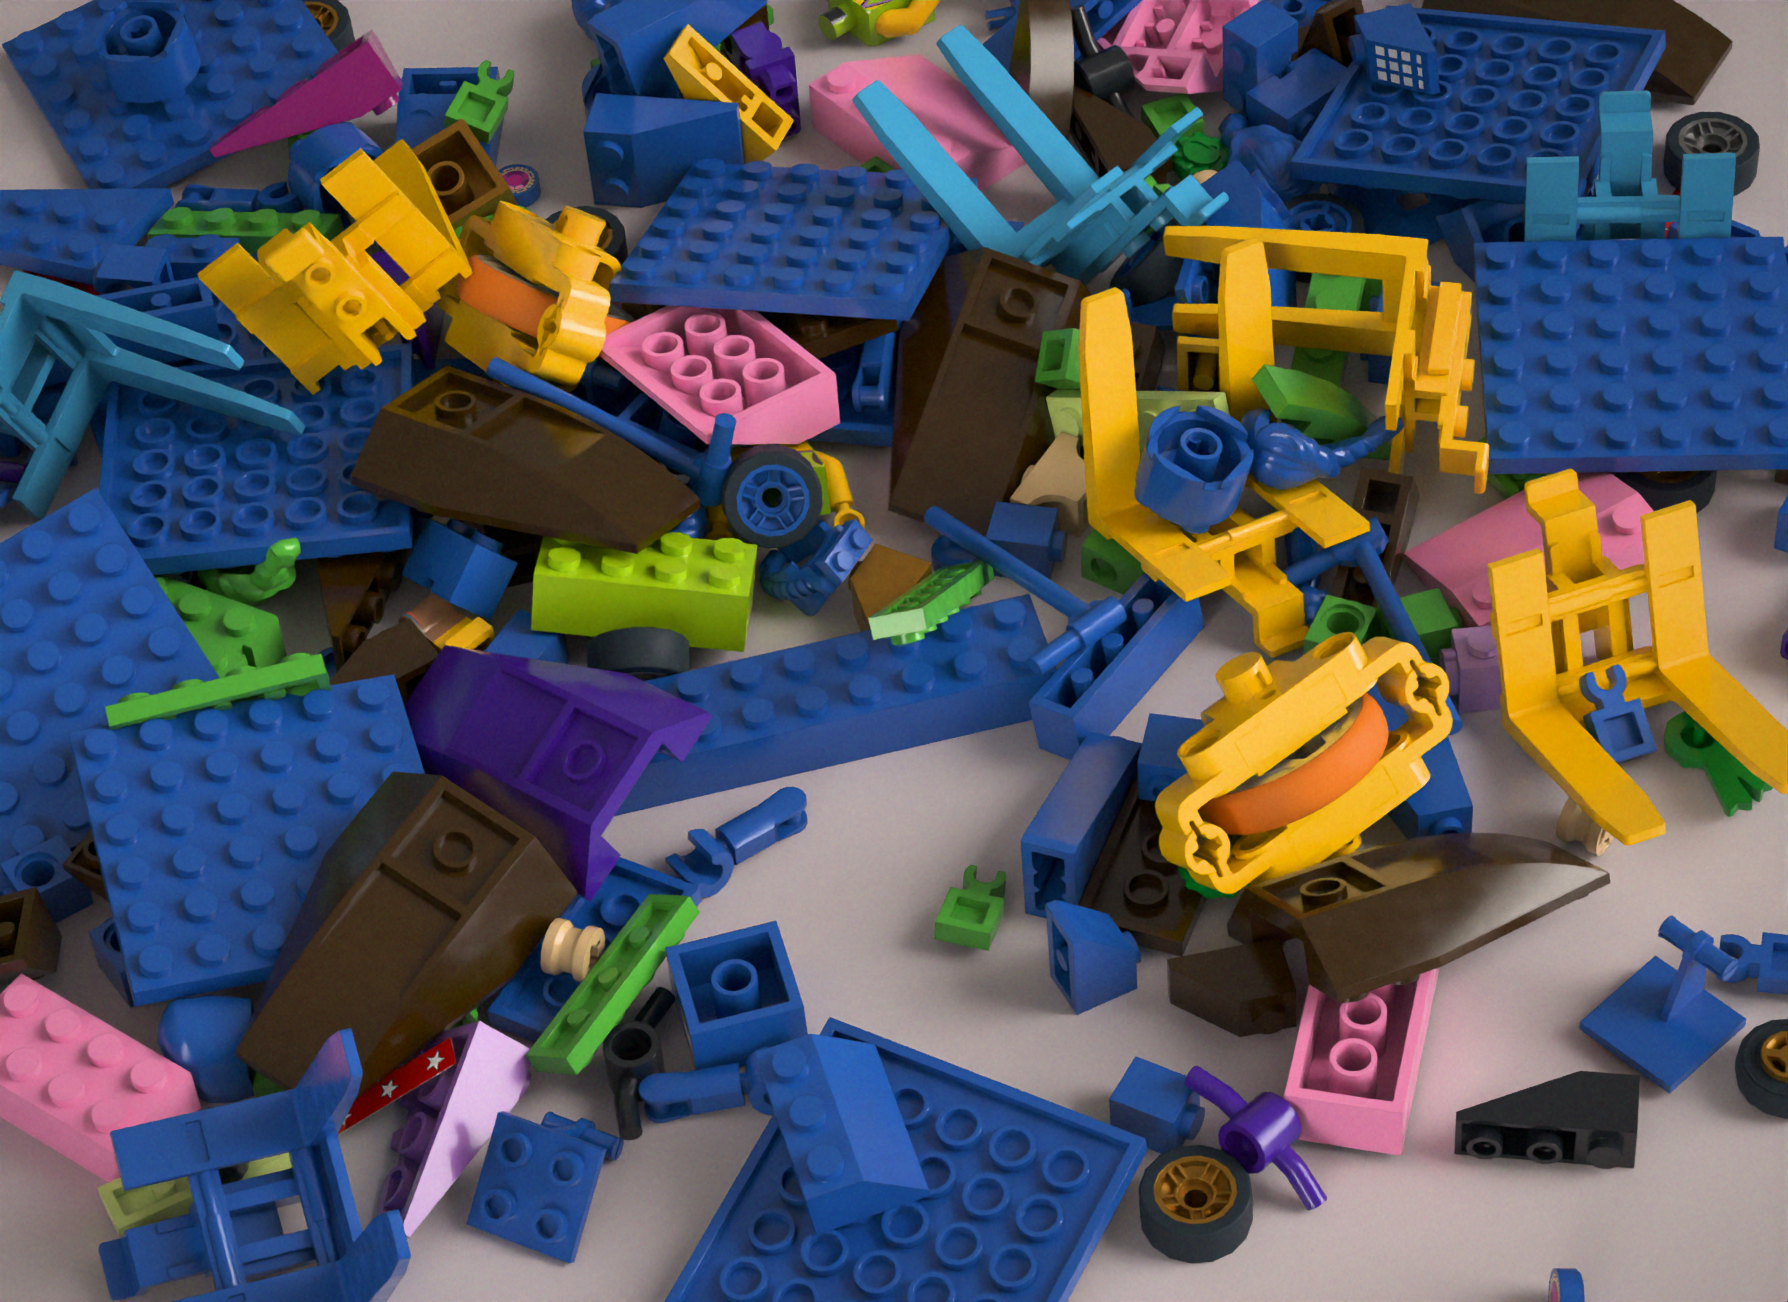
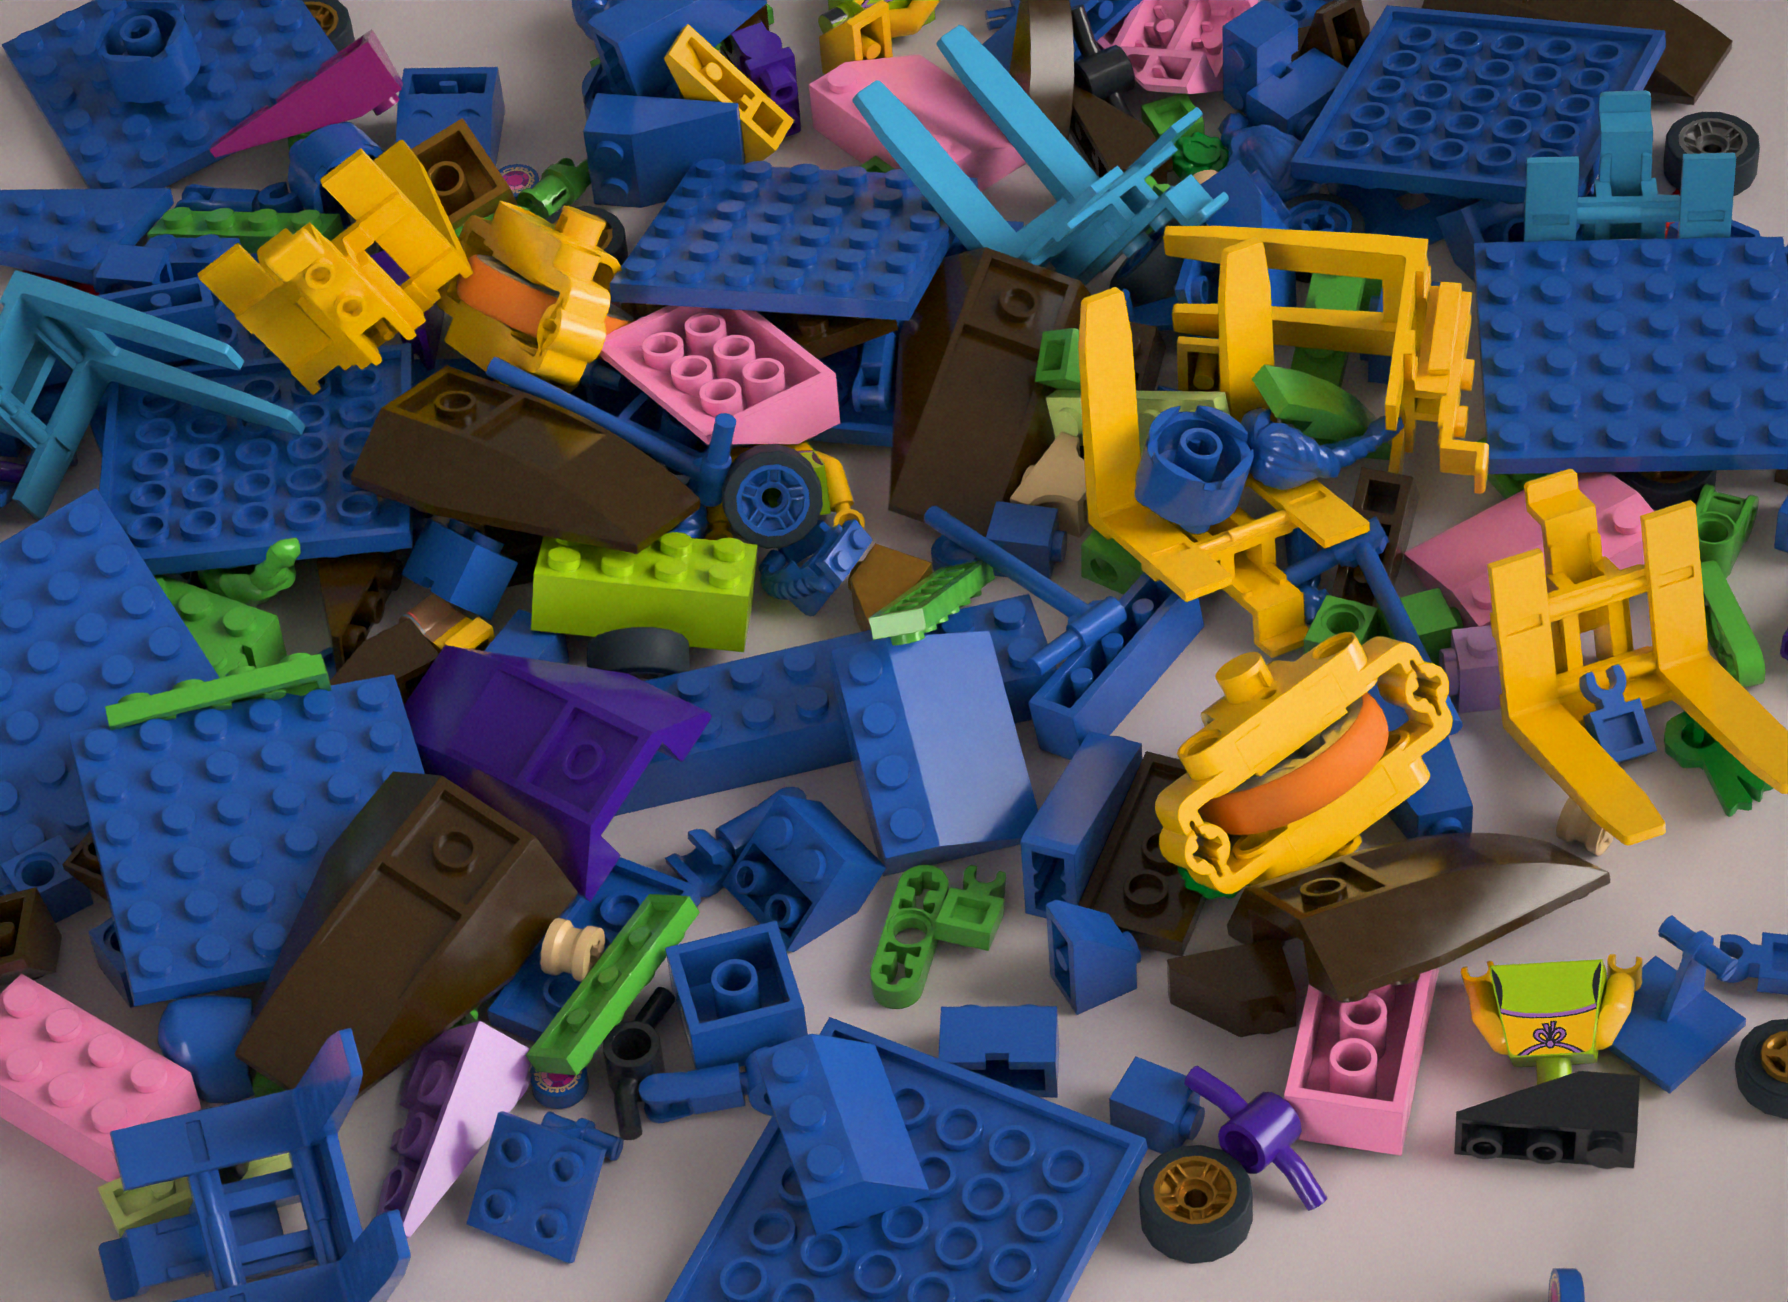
red sticker [338,1037,457,1135] -> none
bright green plate [444,60,514,144] -> none
blue brick [1137,713,1205,802] -> none
blue slope [1349,3,1440,95] -> none
none -> bright green piece [516,158,591,219]
none -> blue tile [530,1066,589,1109]
none -> blue slope [722,794,887,952]
none -> yellow slope [819,0,893,75]
none -> slope [829,631,1038,877]
none -> bright green beam [870,865,949,1009]
none -> blue brick [938,1004,1059,1098]
none -> torso [1460,954,1642,1085]
none -> bright green piece [1696,483,1759,578]
none -> bright green beam [1701,560,1766,688]

